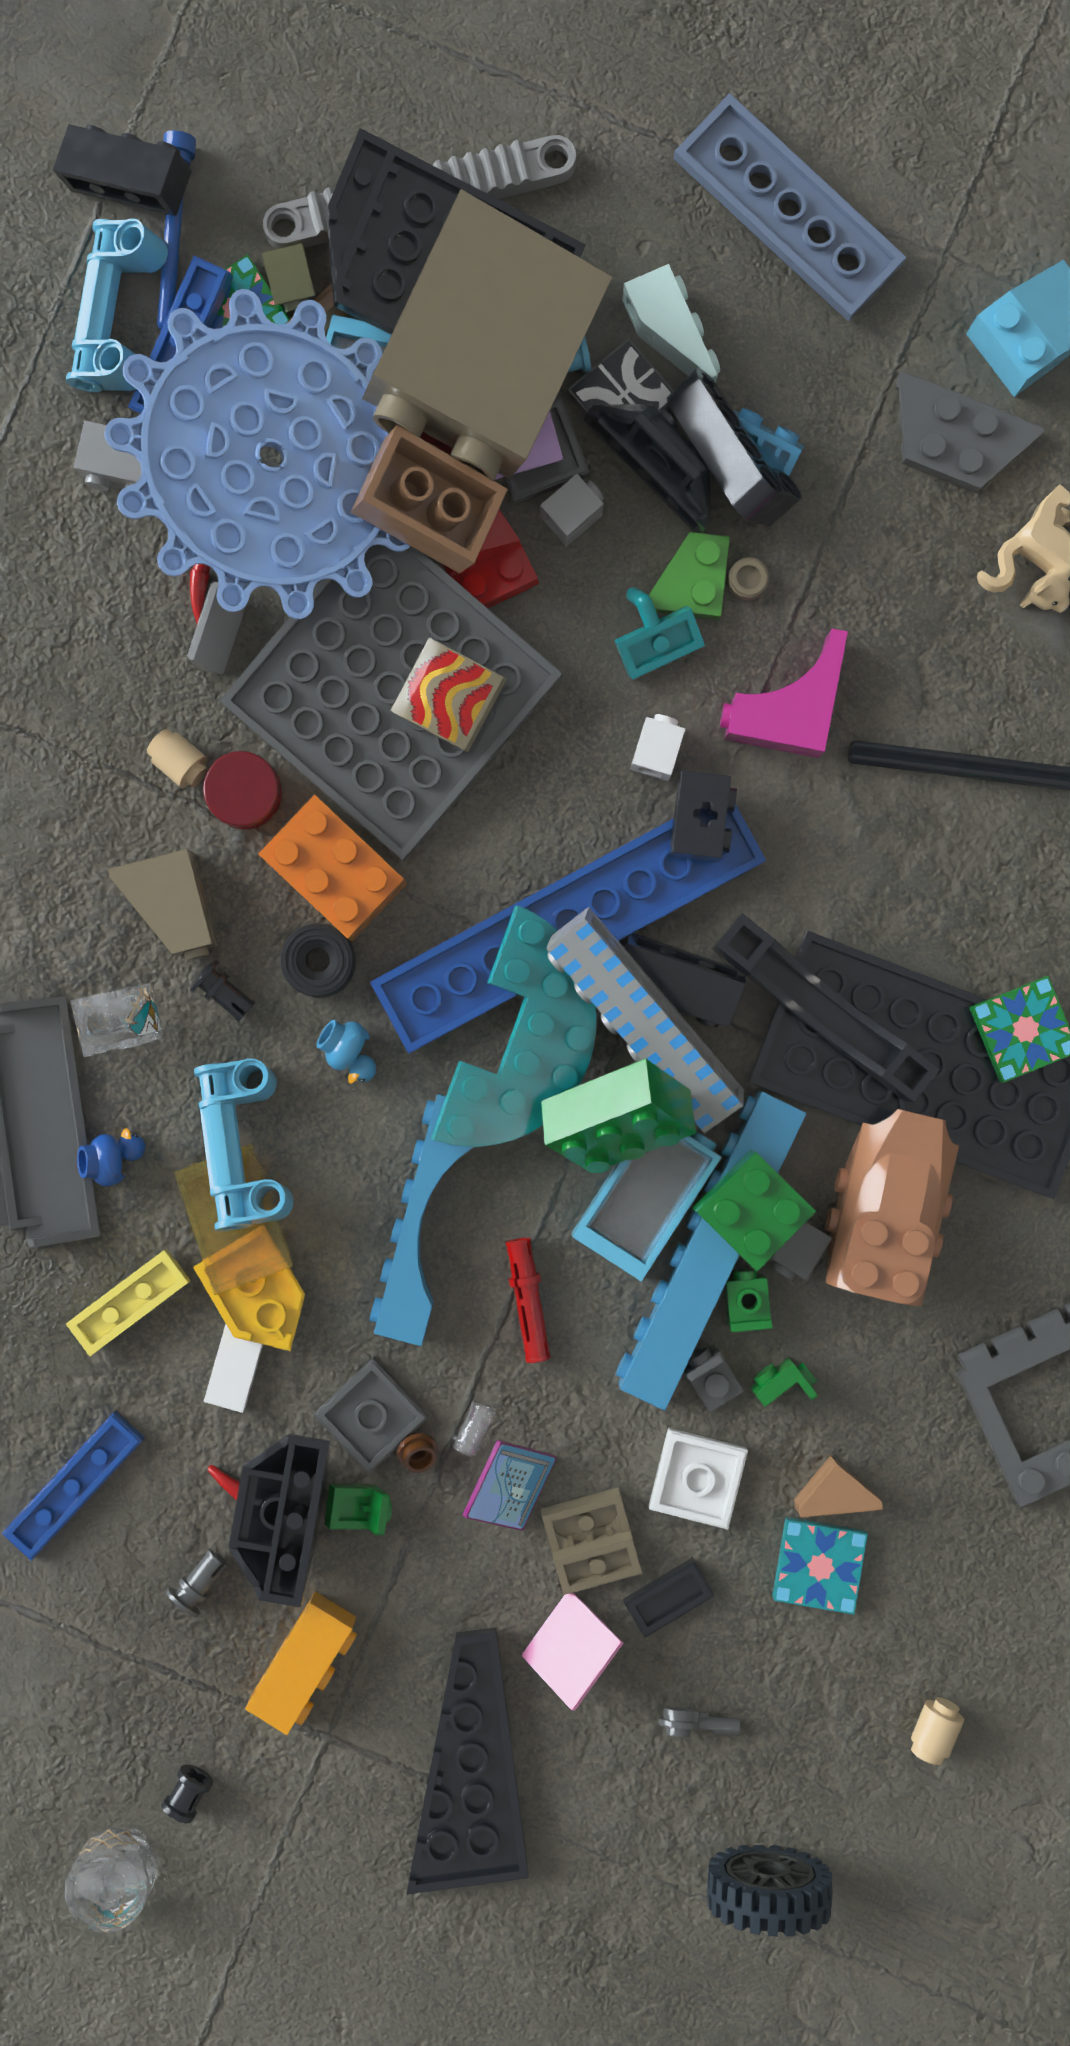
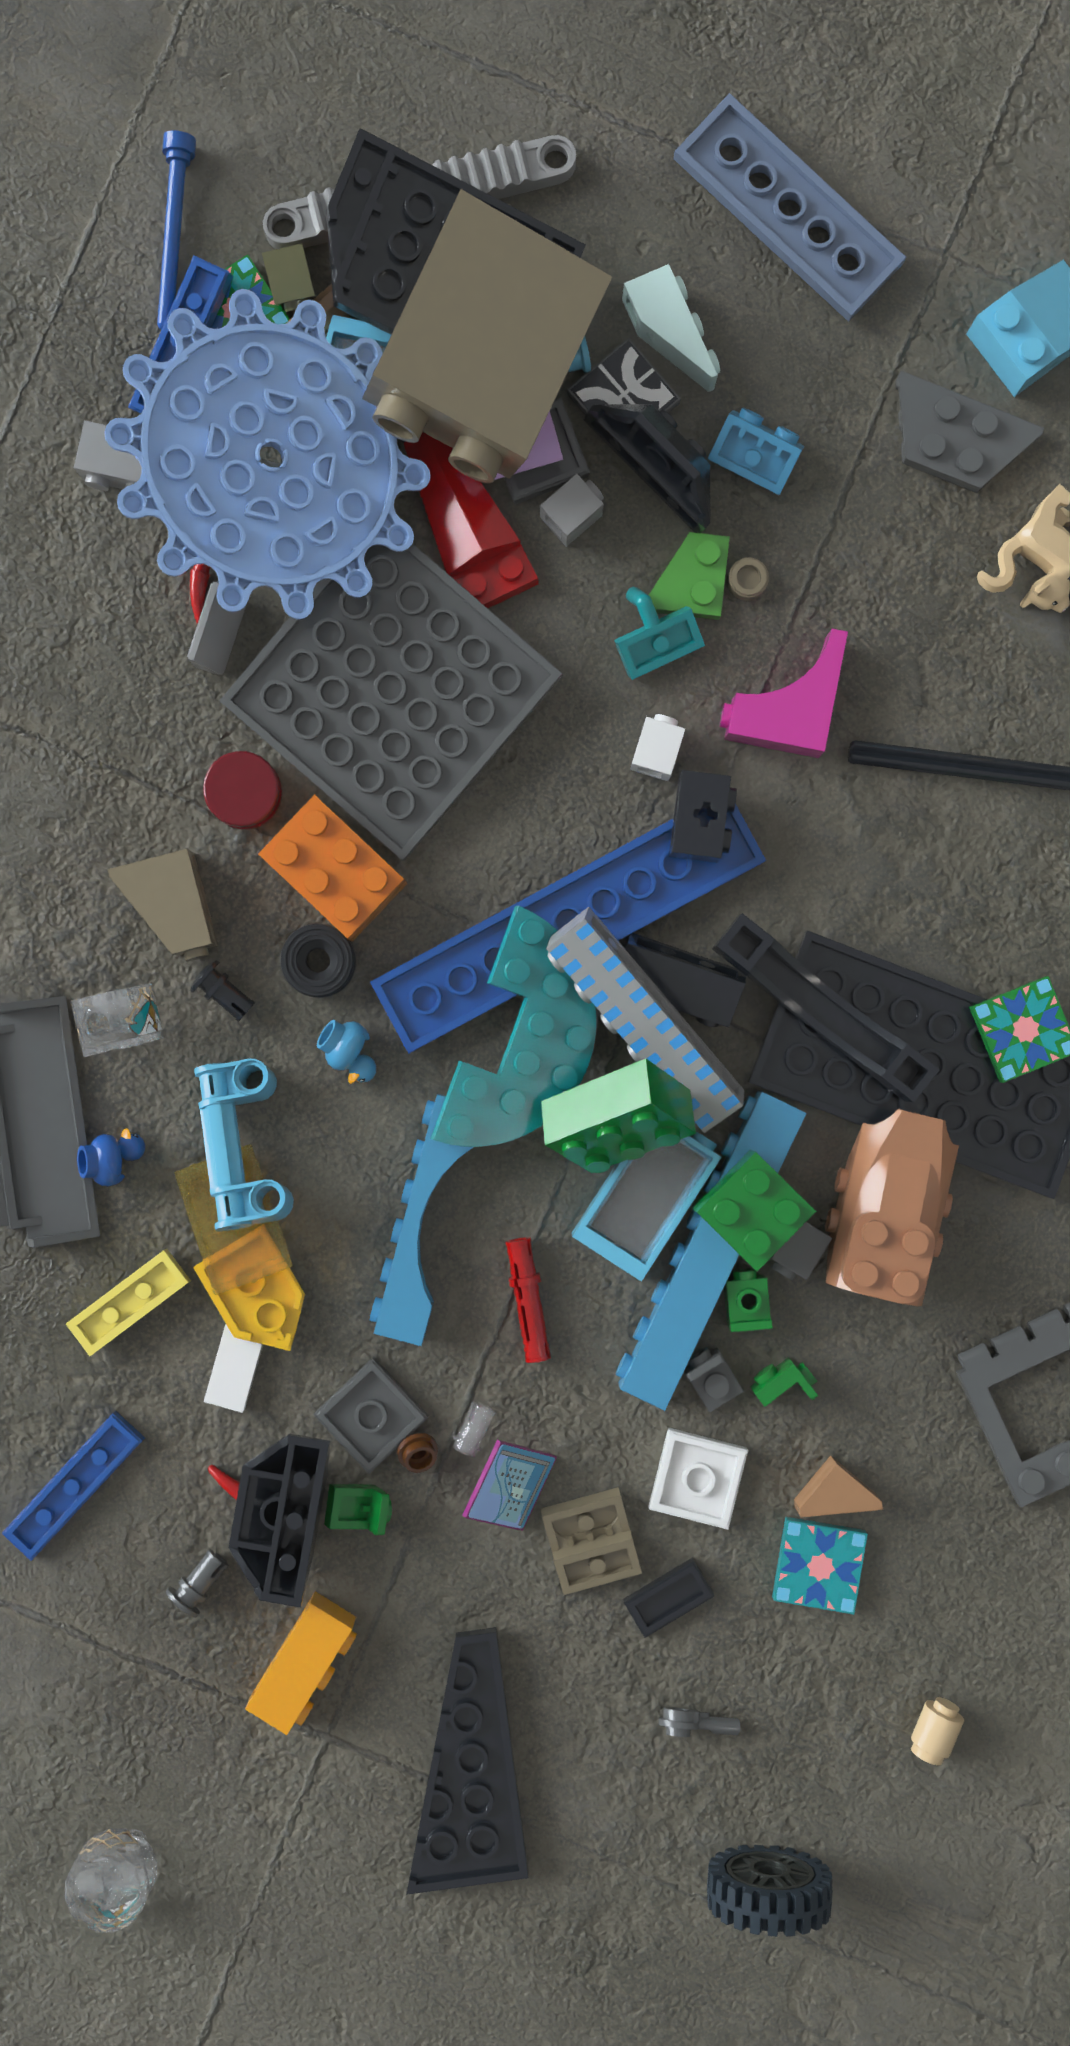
black brick [53,124,192,216] -> none
medium azure piece [66,219,168,392] -> none
tan brick [147,729,208,788] -> none
black bush [161,1764,213,1824] -> none
medium nougat brick [350,425,508,573] -> none
slope [390,638,507,753] -> none
piece [521,1593,623,1711] -> none
black beam [666,368,802,526] -> none

